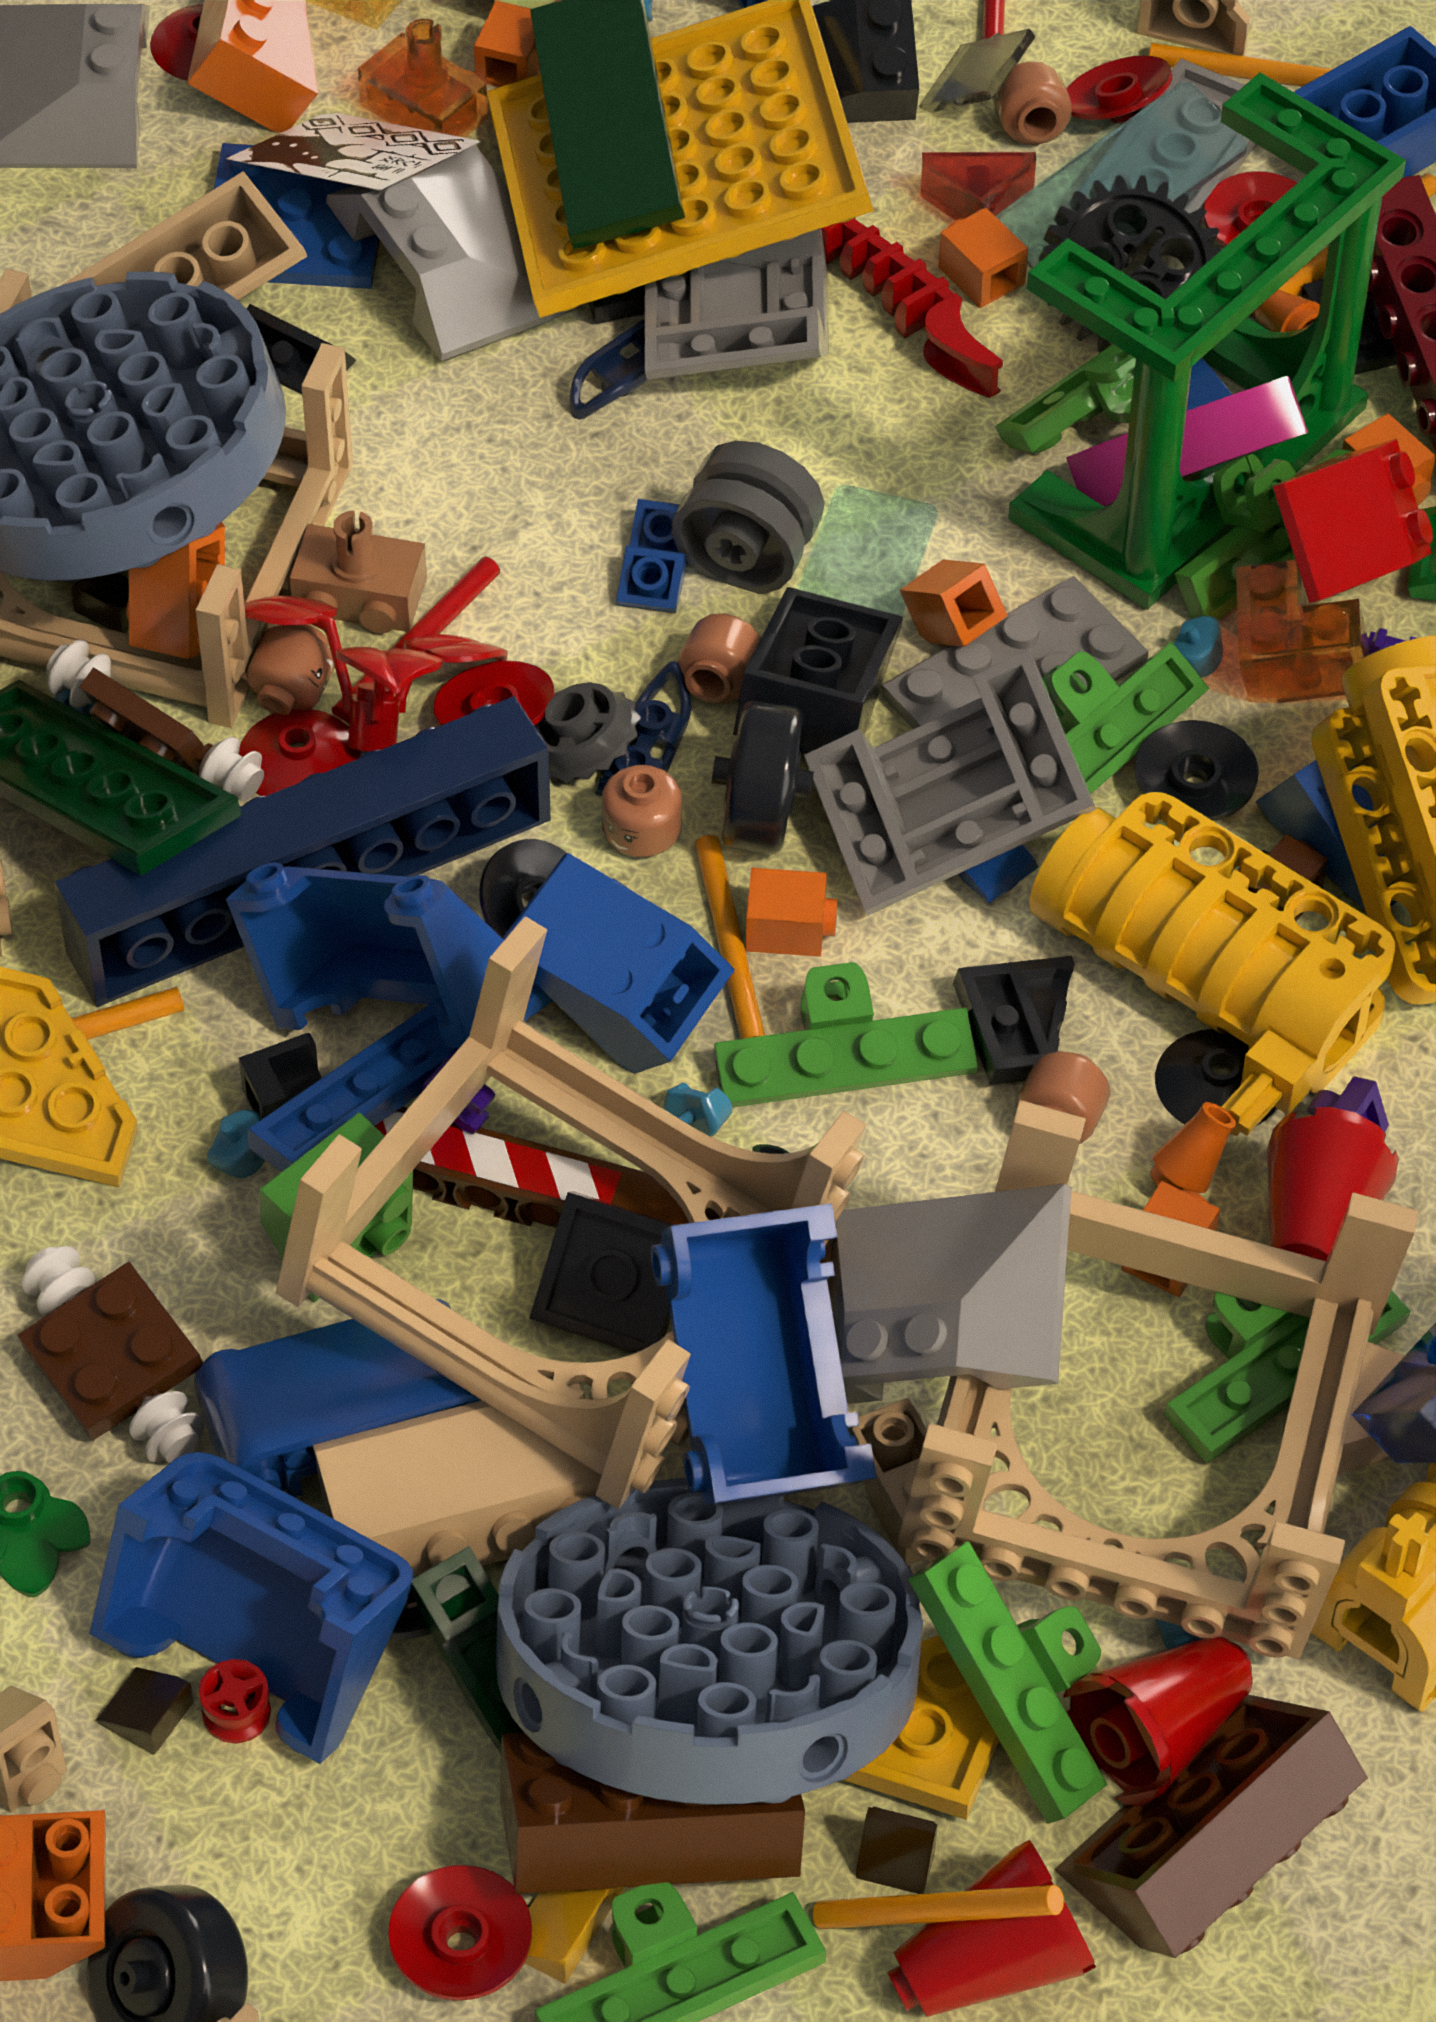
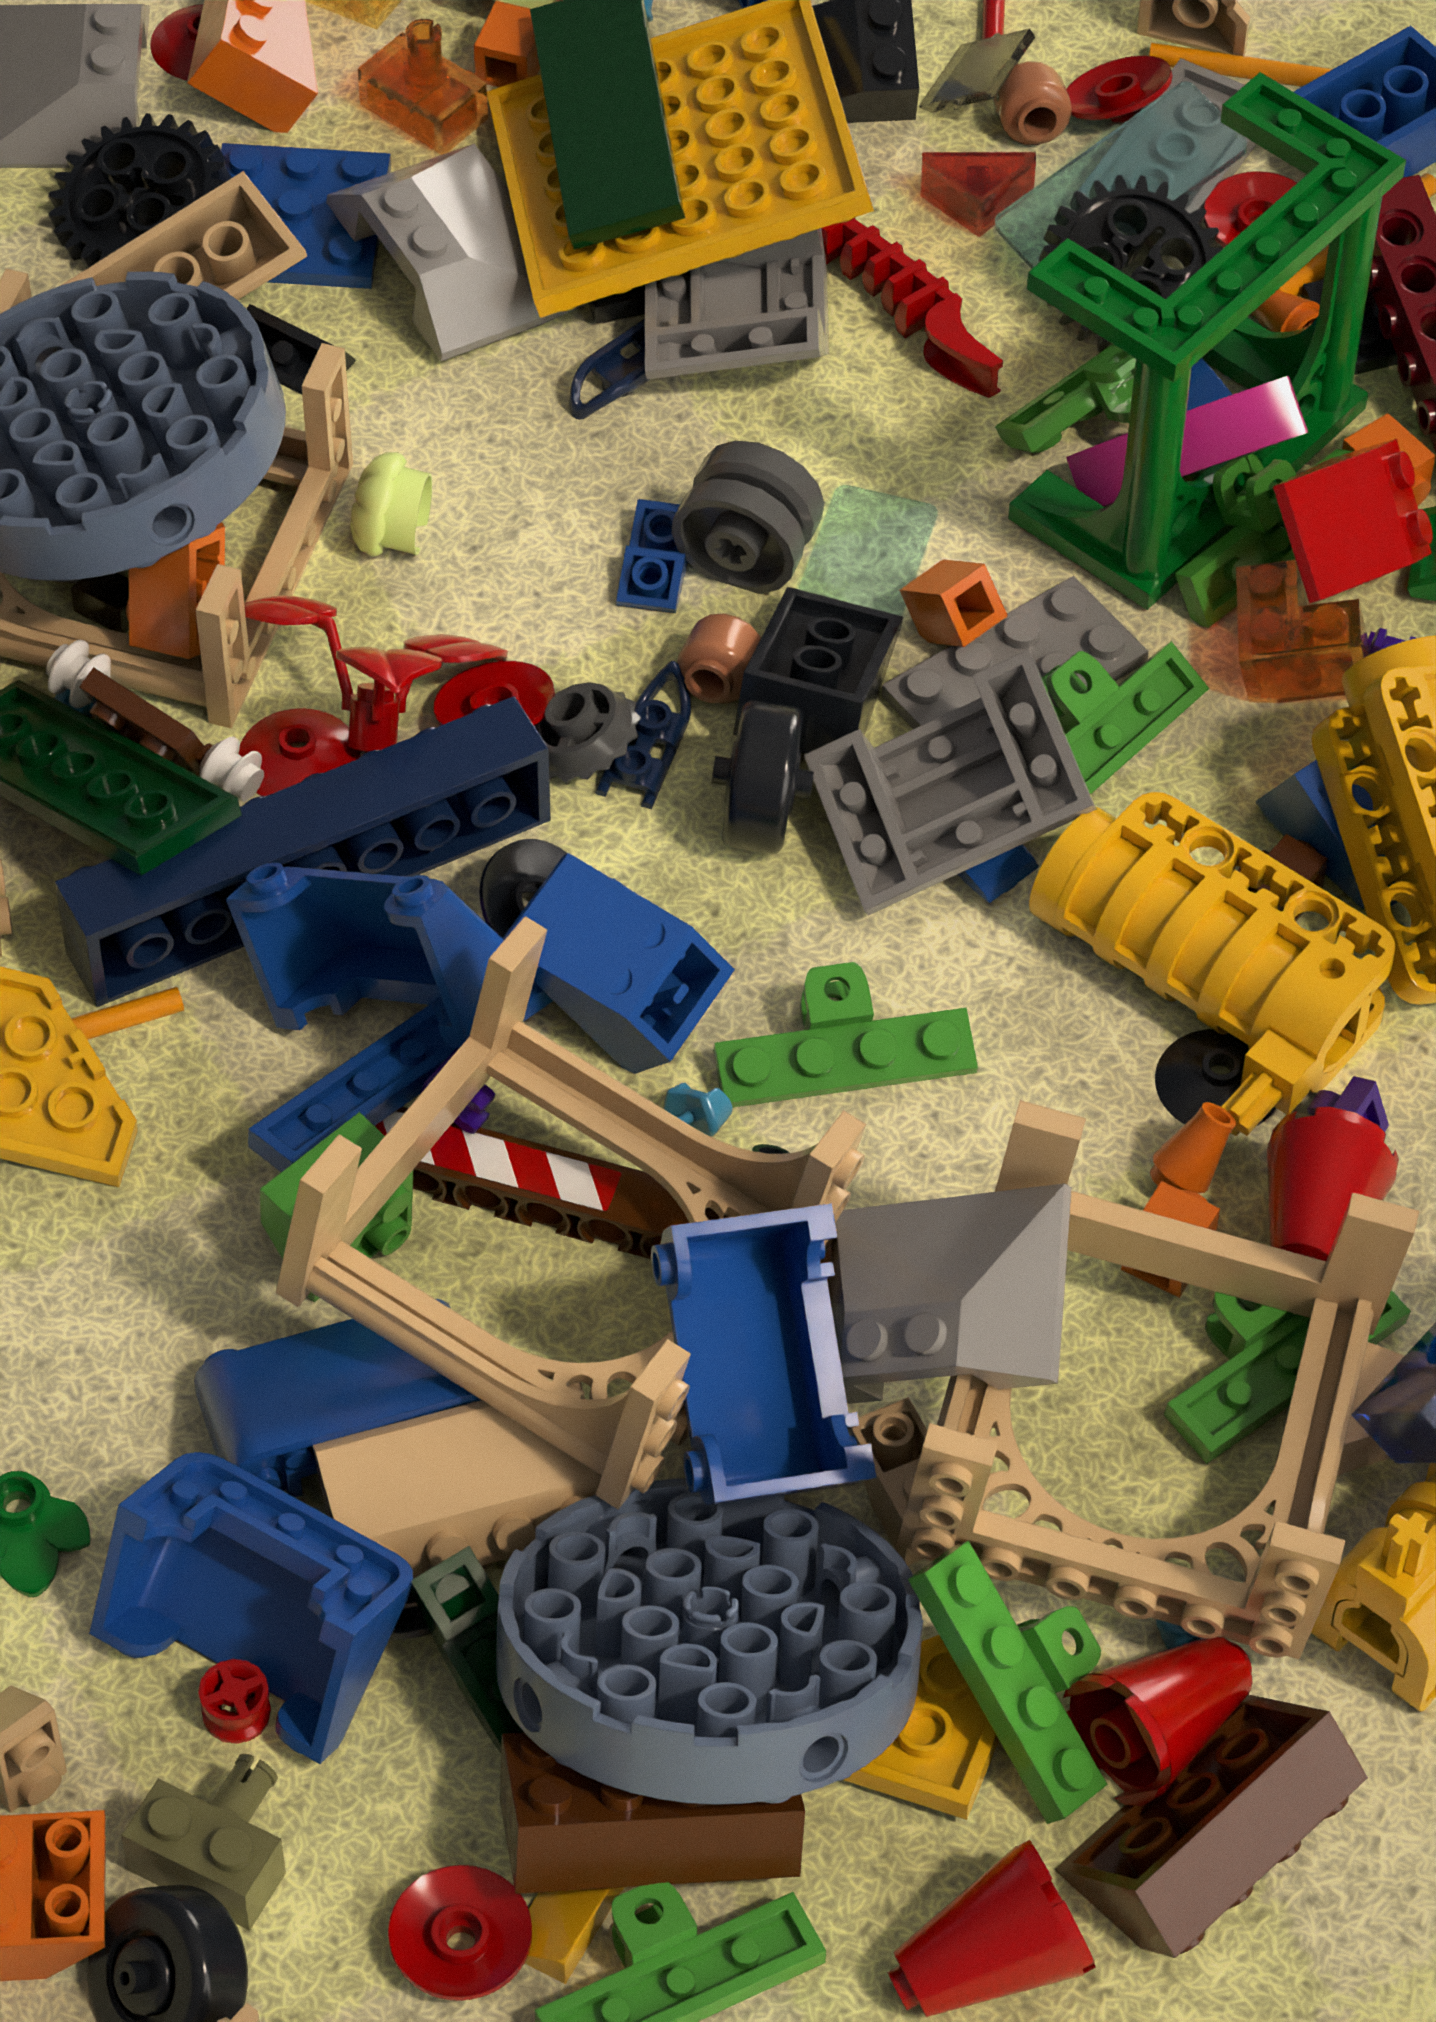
reddish brown plate [17,1246,205,1463] -> none
dark brown slope [96,1667,194,1755] -> none
dark azure piece [207,1109,265,1178] -> none
sticker [226,113,481,190] -> none
black panel [239,1033,322,1120] -> none
nougat head [246,624,335,715] -> none
medium nougat brick [290,511,427,633] -> none
red bar [332,556,500,724] -> none
black plate [529,1191,676,1353] -> none
nougat head [602,765,682,857] -> none
light orange bar [695,835,765,1039] -> none
orange brick [746,867,838,957] -> none
light orange bar [813,1885,1064,1929] -> none
dark brown slope [855,1806,938,1894] -> none
orange brick [938,207,1028,308] -> none
black wing [953,956,1075,1085] -> none
nougat head [1016,1051,1111,1144] -> none
black dish [1135,720,1259,821] -> none
dark azure piece [1174,616,1224,678] -> none
none -> black gear [48,113,232,269]
none -> olive brick [121,1754,286,1931]
none -> yellowish green piece [350,452,432,556]

